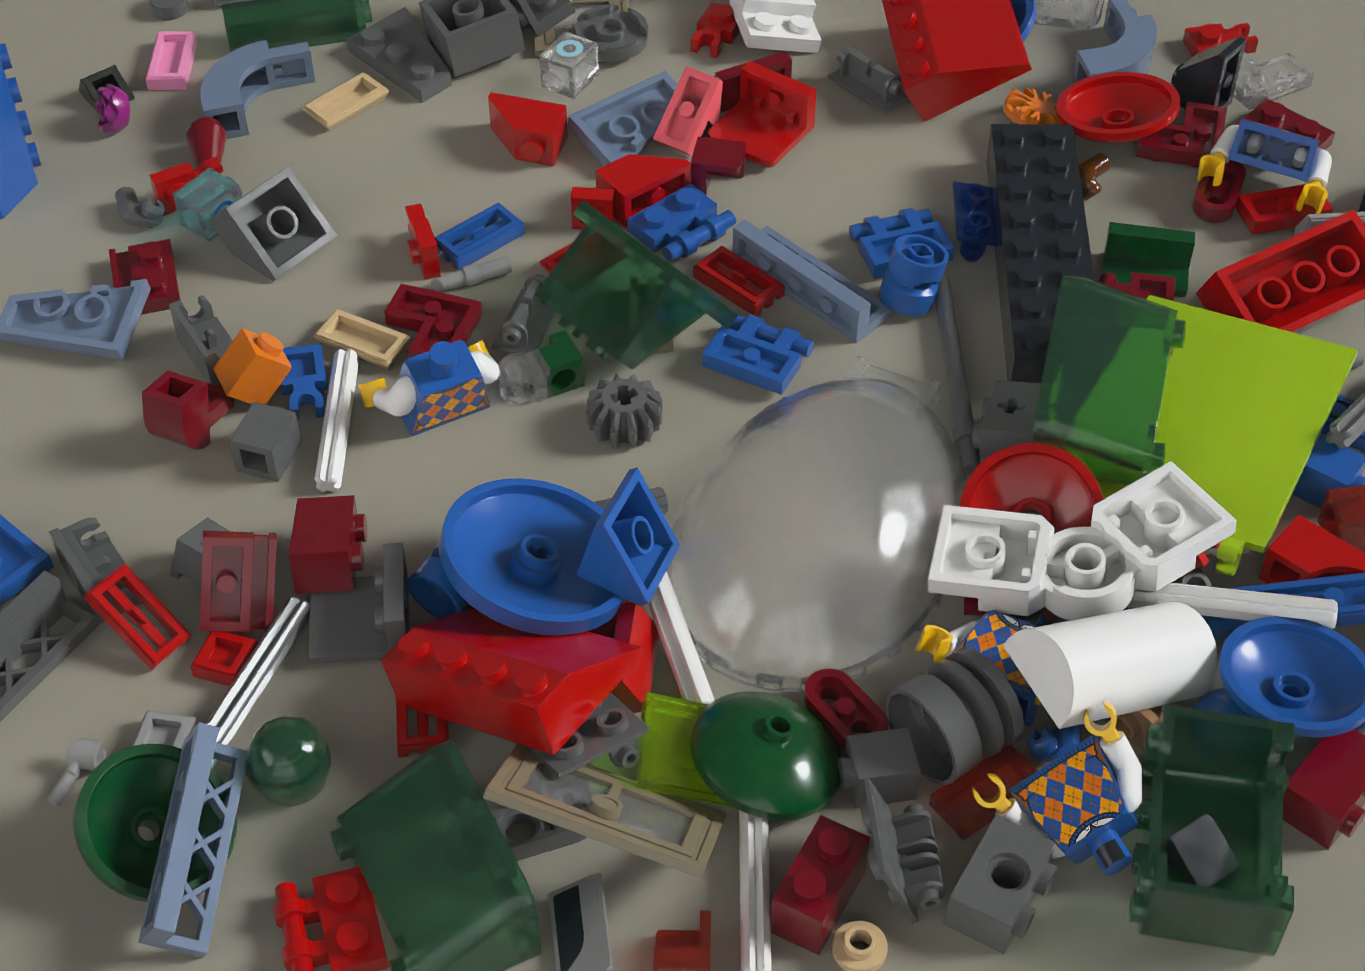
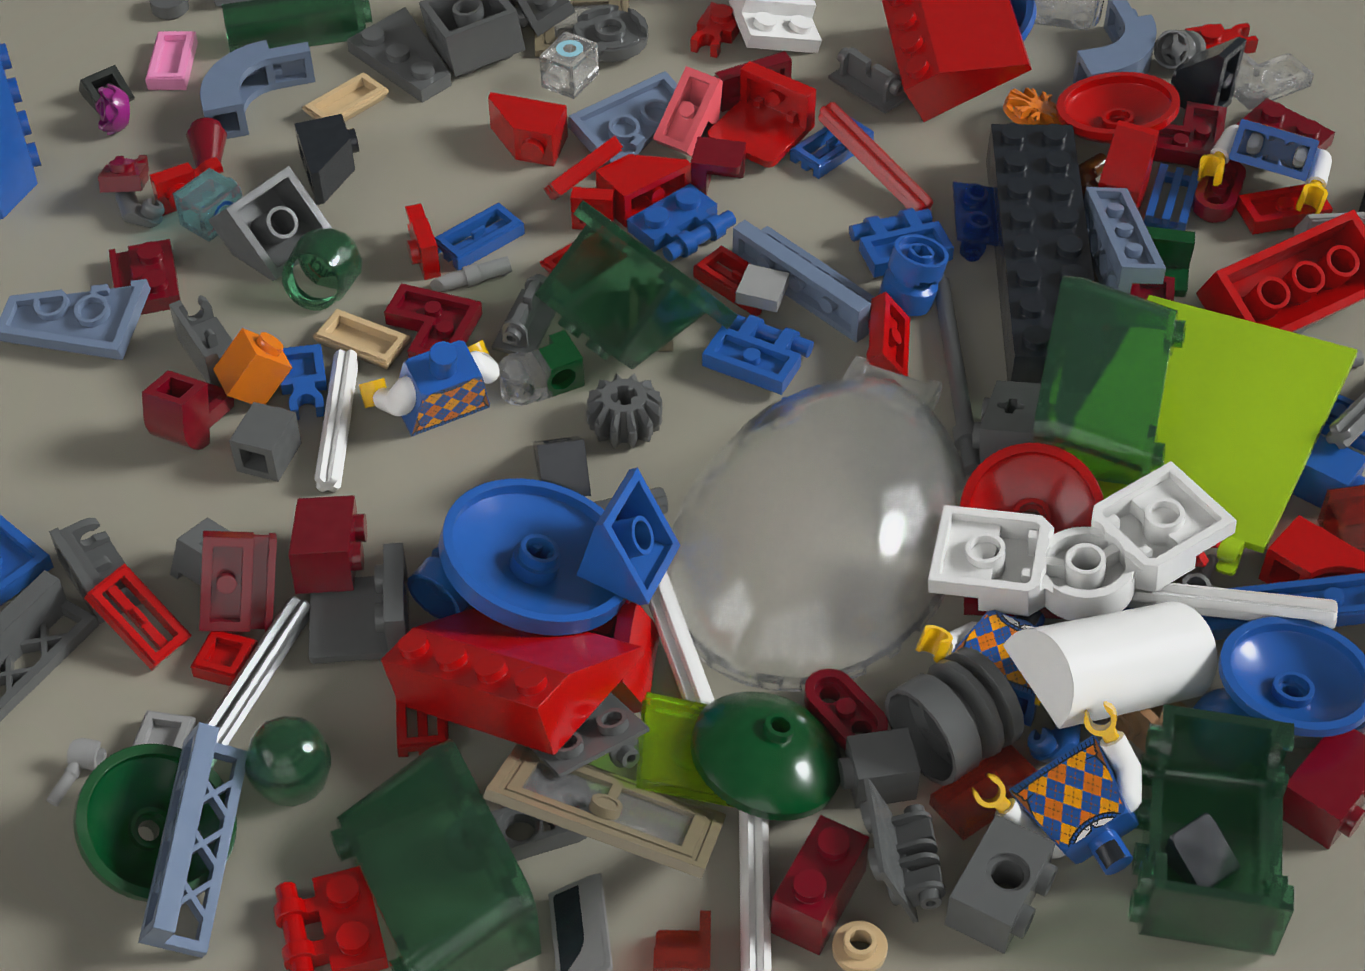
none -> dark red plate [98,155,149,193]
none -> clear green helmet [282,228,362,311]
none -> black slope [294,114,359,205]
none -> black slope [533,436,591,496]
none -> red tile [543,135,623,200]
none -> light grey tile [735,264,790,313]
none -> blue tile [790,116,874,179]
none -> red axle [818,102,934,211]
none -> red plate [866,292,910,386]
none -> sand blue fence [1084,187,1166,314]
none -> red slope [1098,120,1159,211]
none -> blue tile [1144,163,1199,231]
none -> dark grey wheel [1154,30,1206,69]

